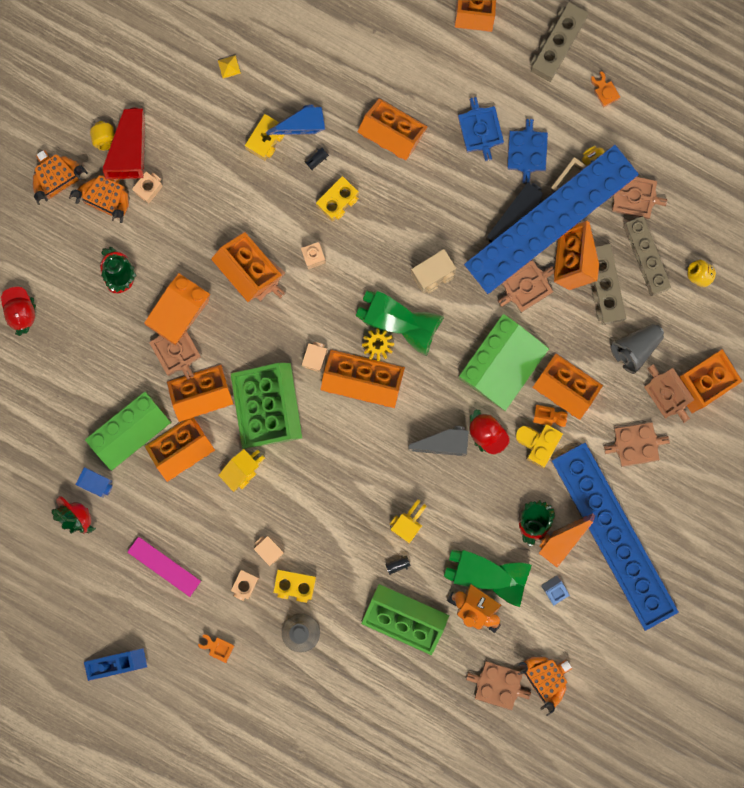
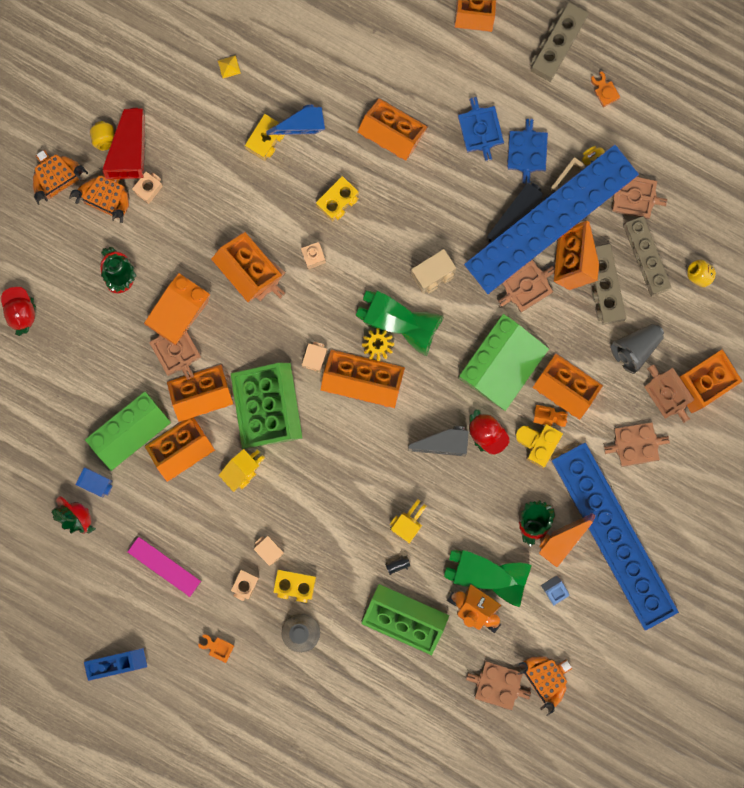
black pin [304,147,329,171] -> none

